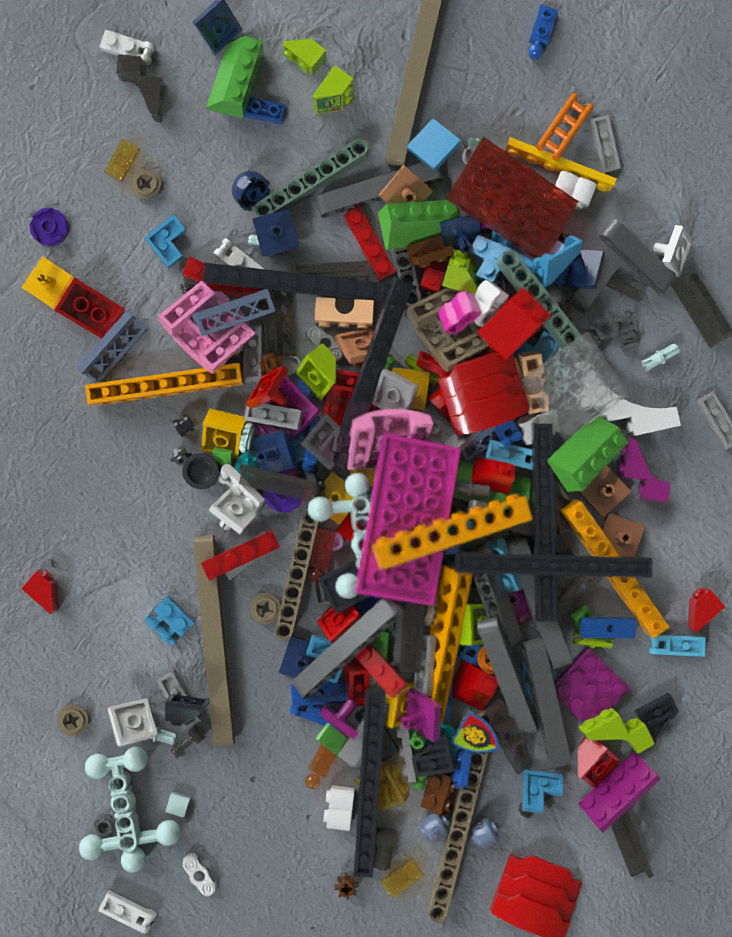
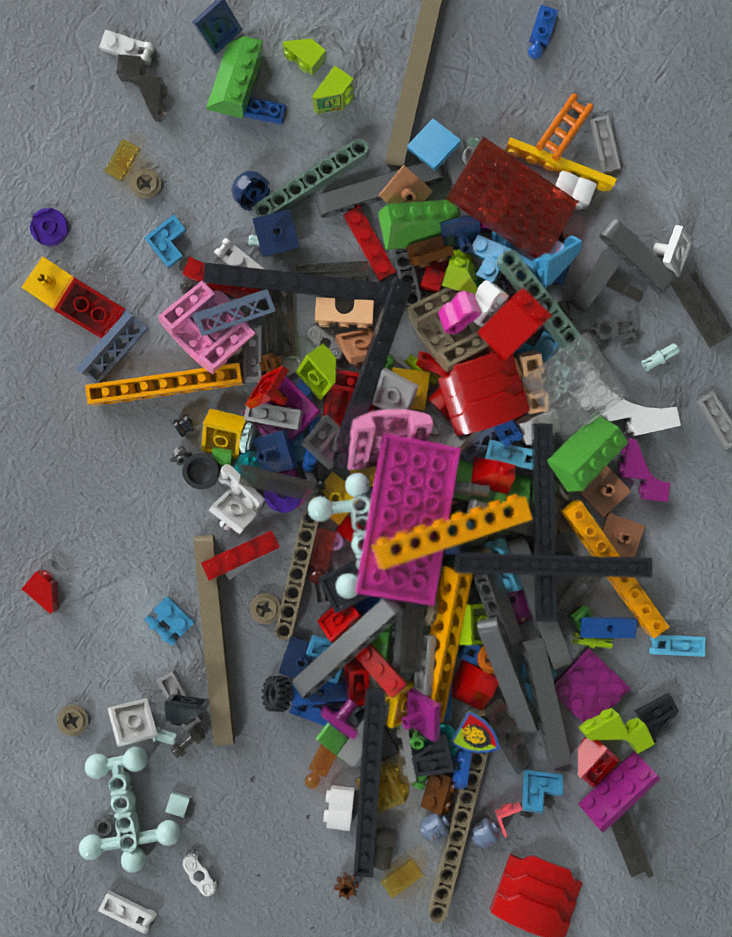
dark blue tile [558,250,605,289] -> none
red slope [687,588,725,632] -> none
none -> black tyre [261,676,293,712]
none -> coral bracket [494,802,522,837]

